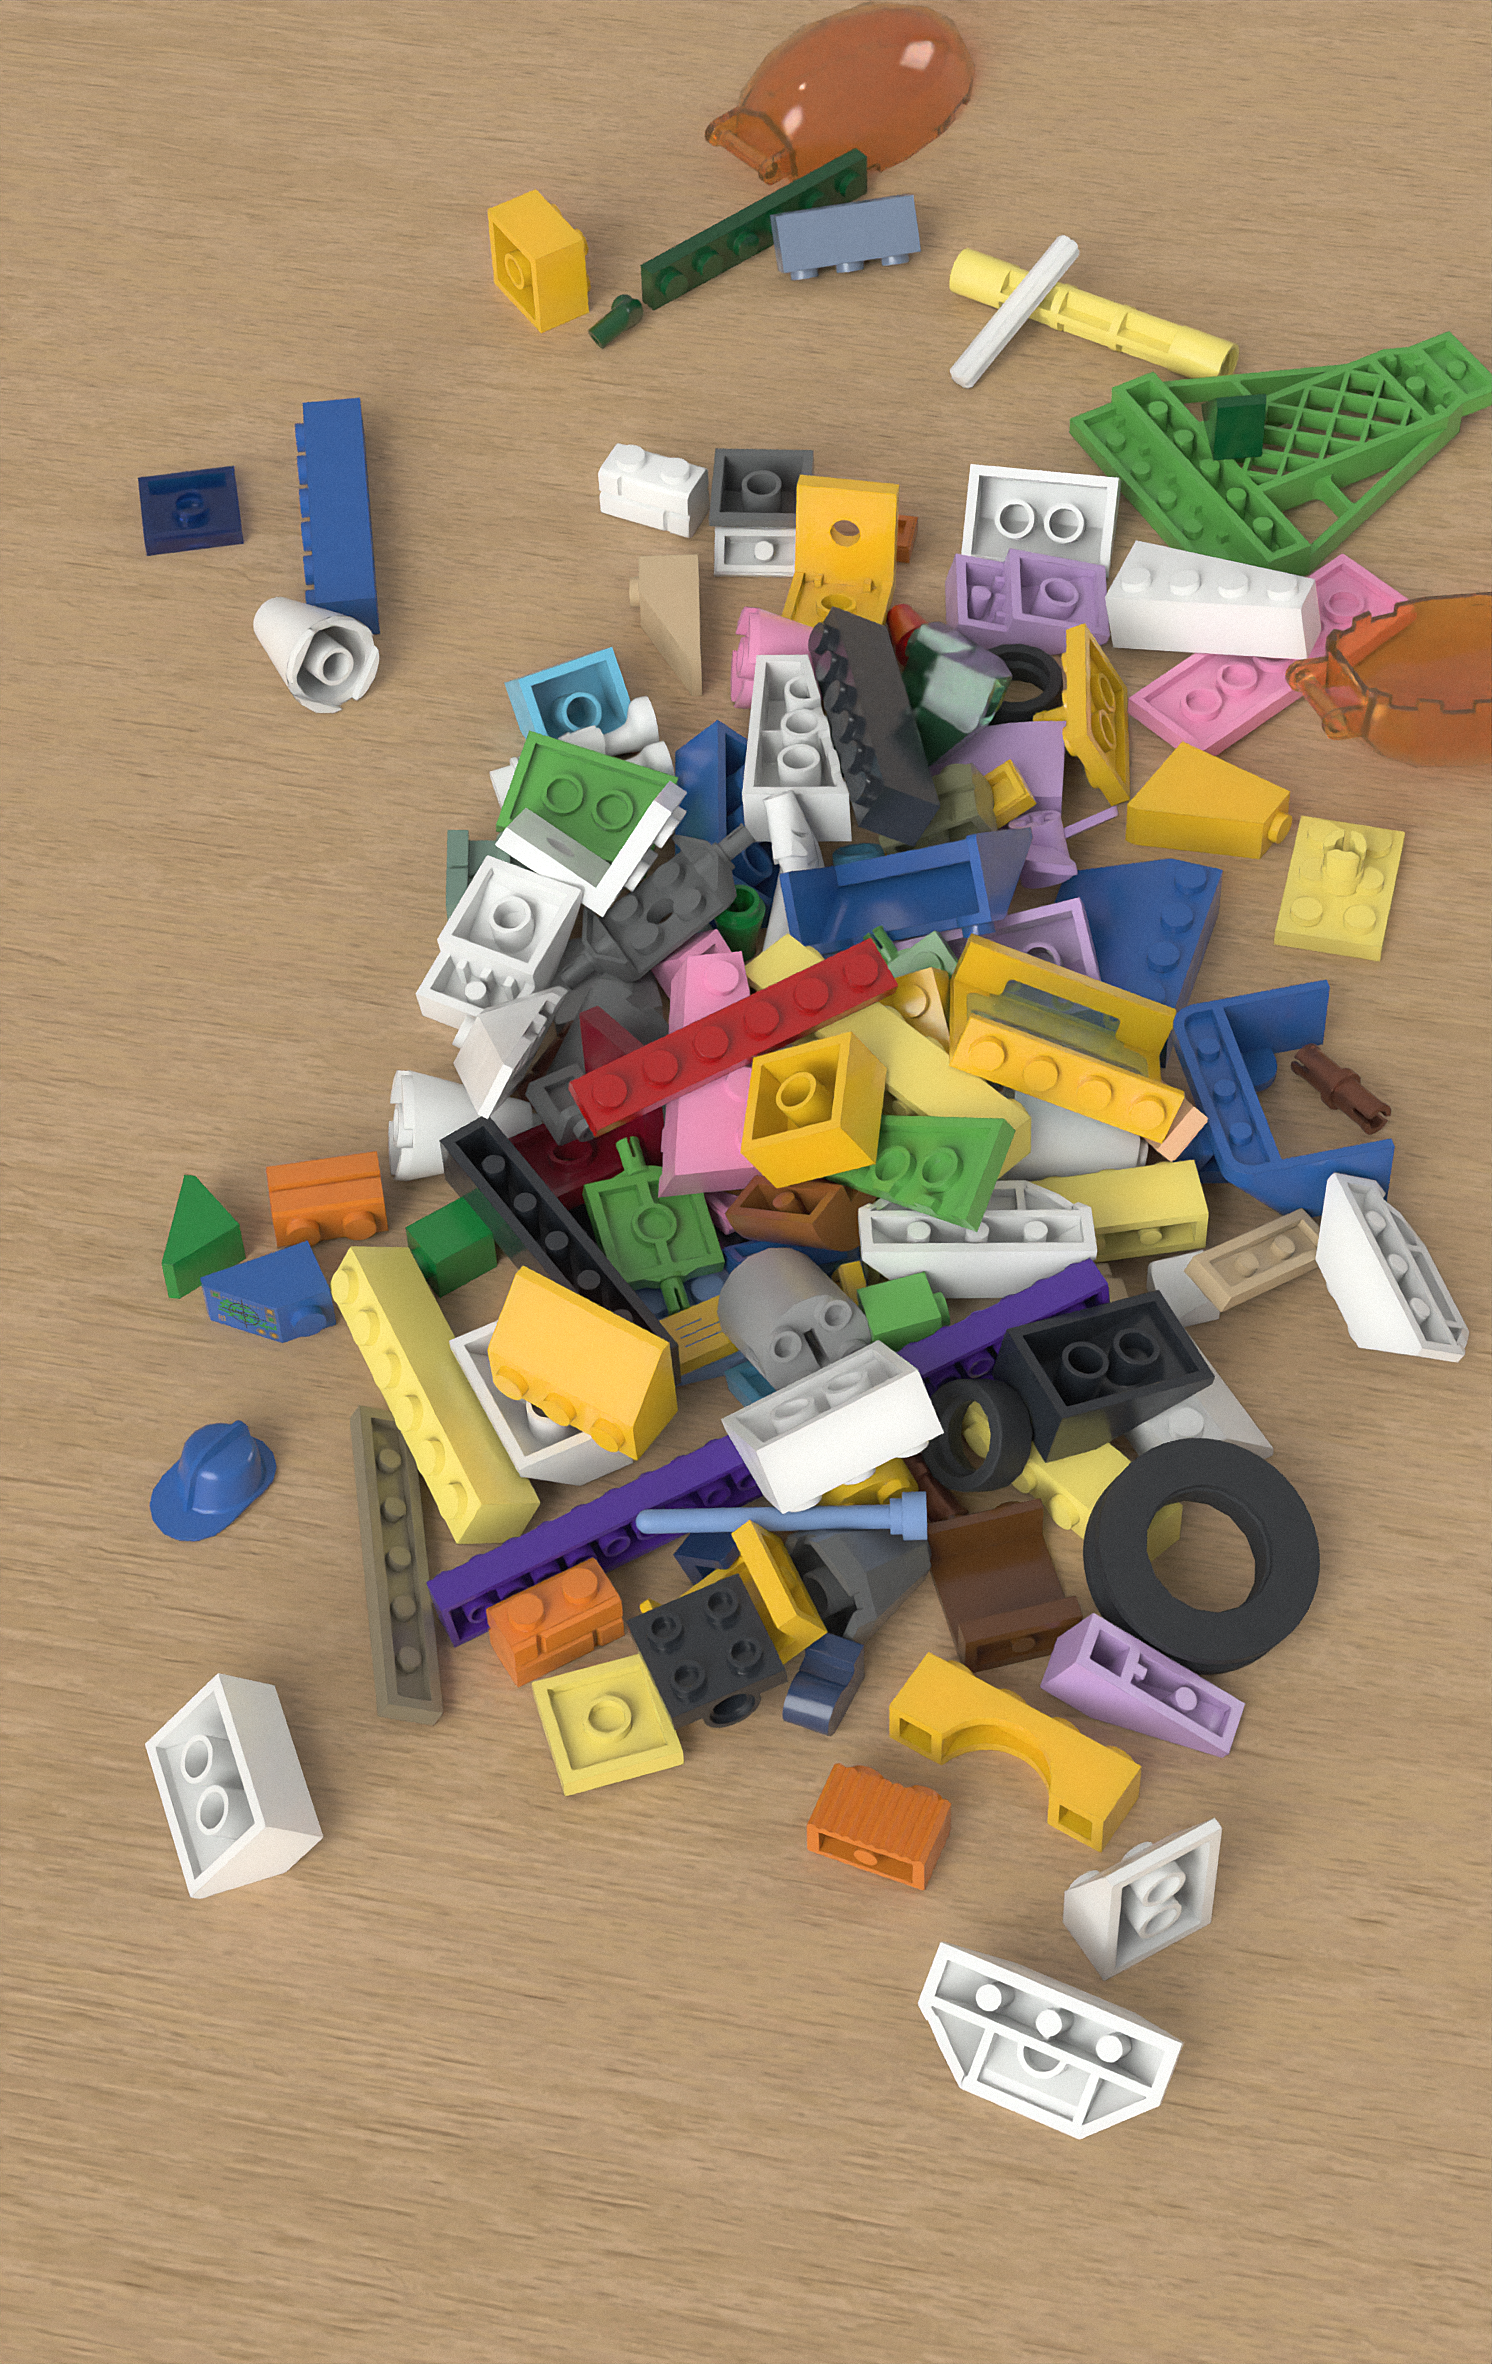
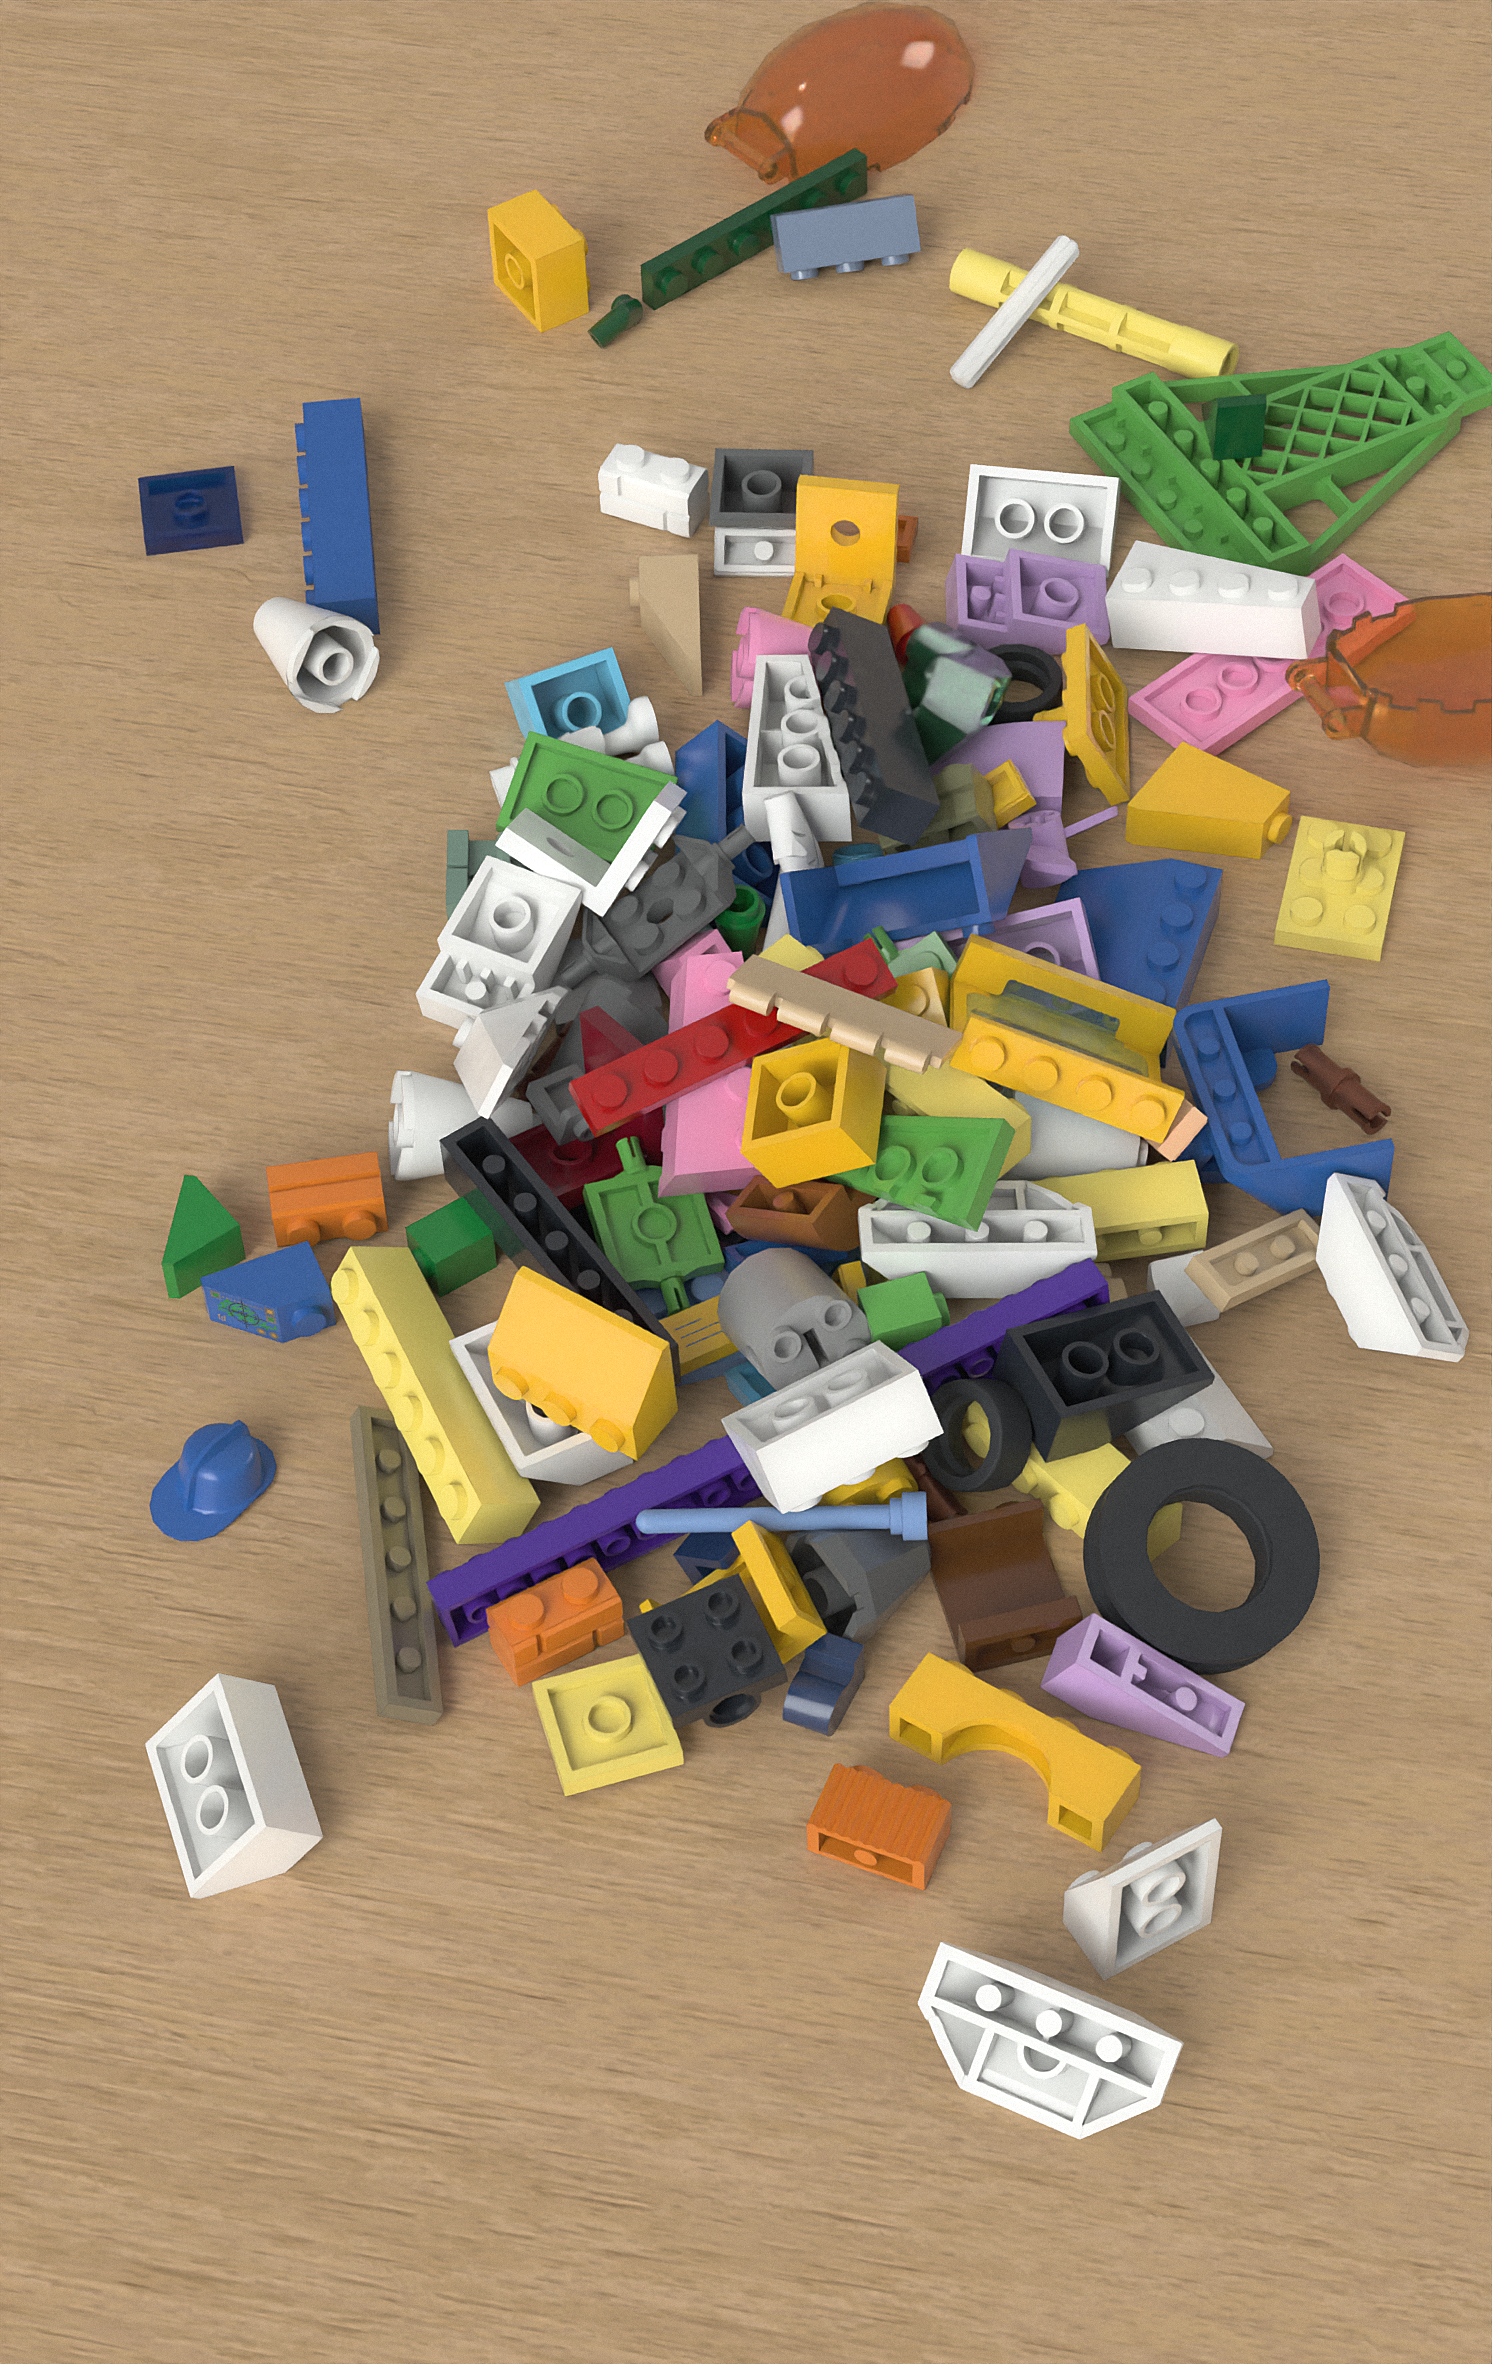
none -> tan windscreen [726,954,964,1075]

